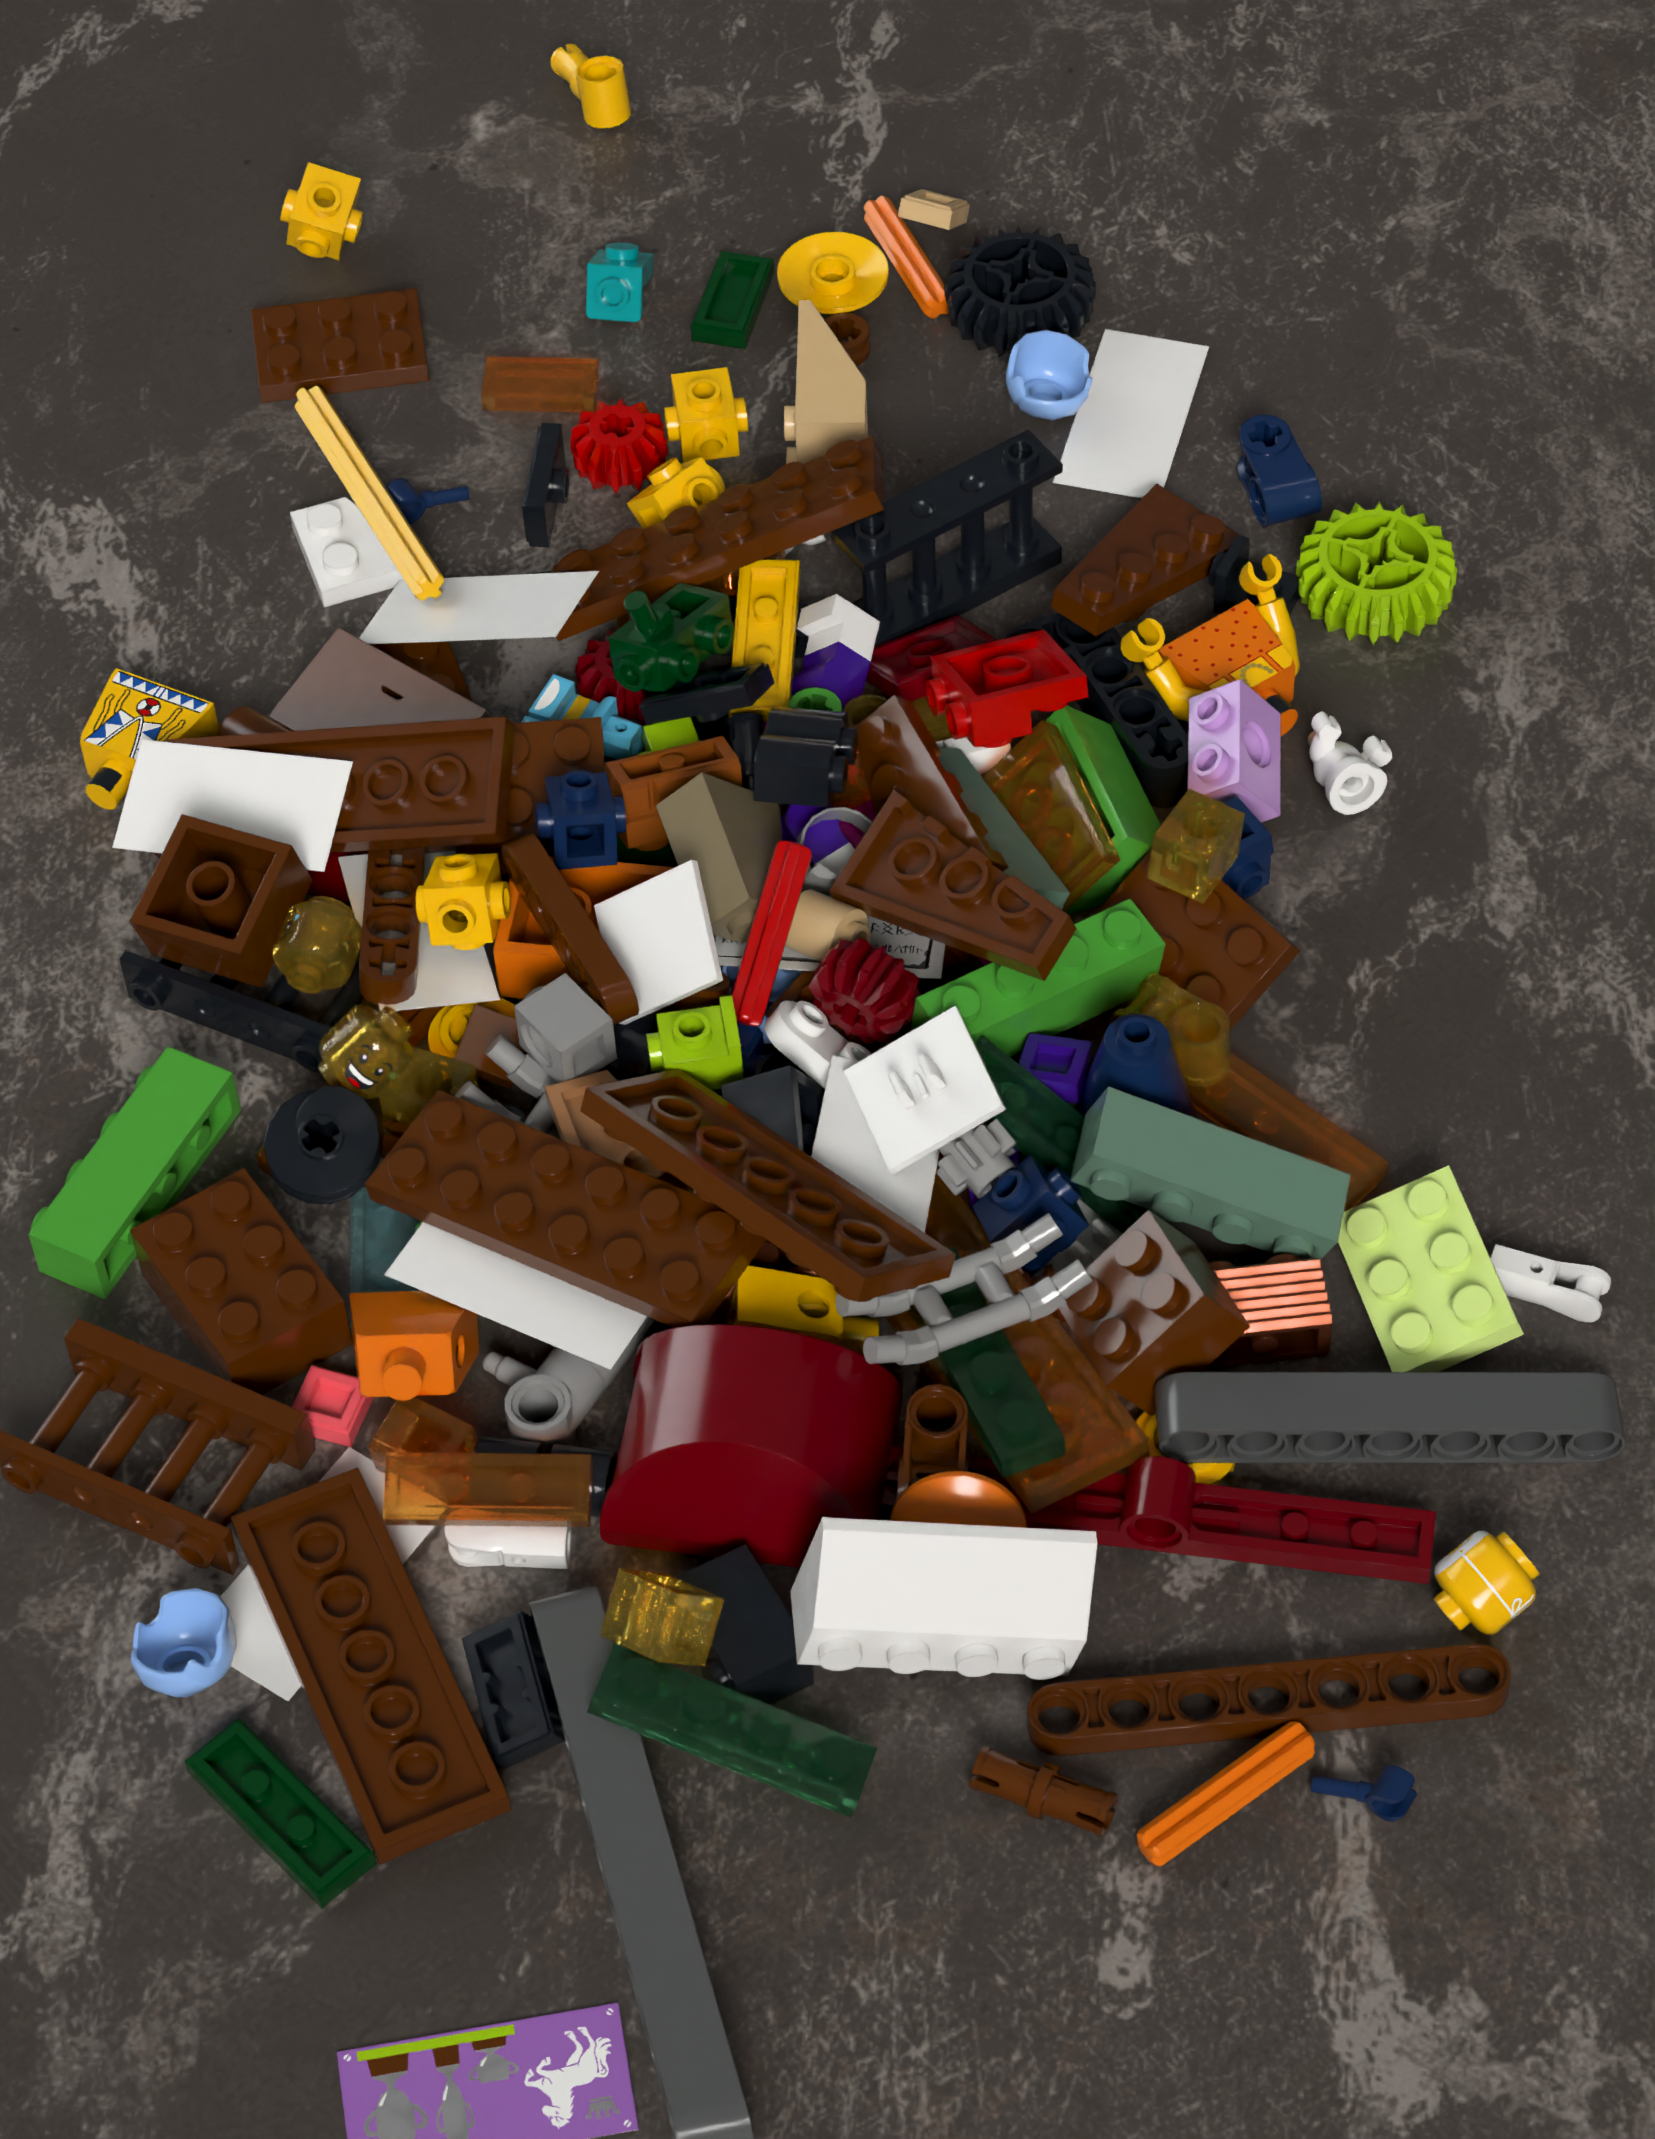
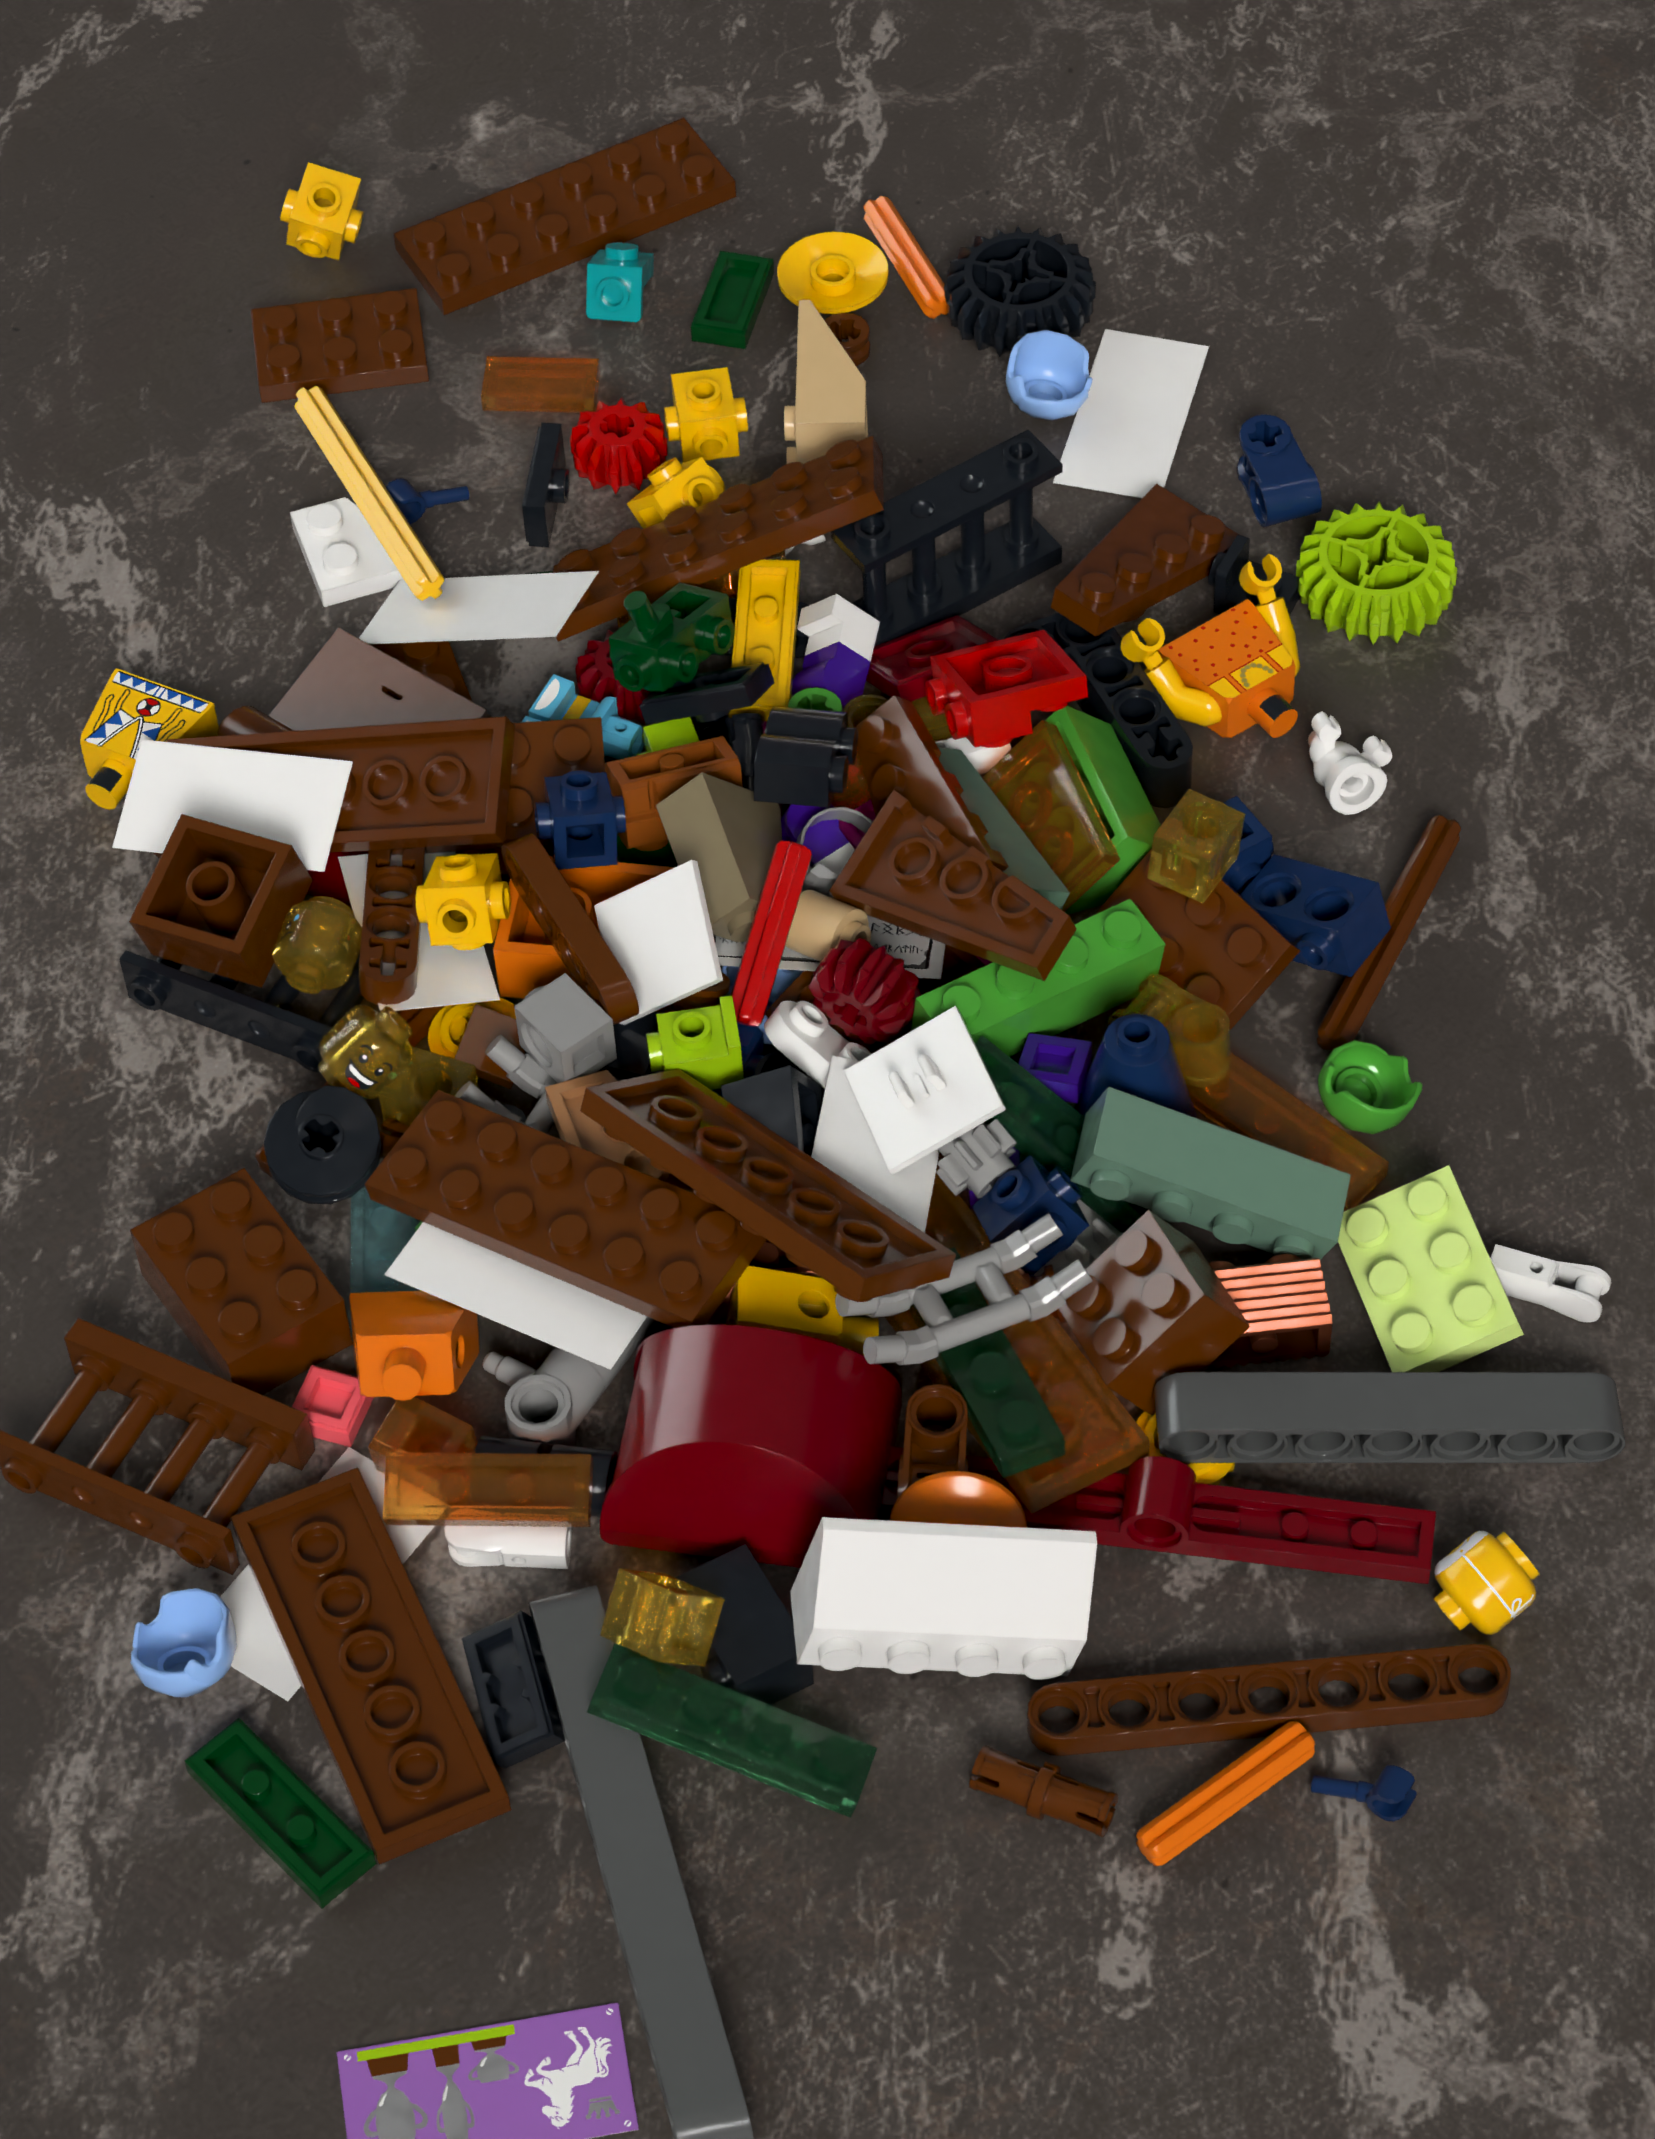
bright green brick [28,1046,241,1300] -> none
yellow pin [551,44,632,129] -> none
tan tile [898,189,970,230] -> none
lavender brick [1188,679,1281,823] -> none
none -> reddish brown plate [393,118,736,315]
none -> dark blue brick [1241,854,1391,977]
none -> reddish brown axle [1317,815,1461,1051]
none -> bright green hair [1318,1040,1422,1135]

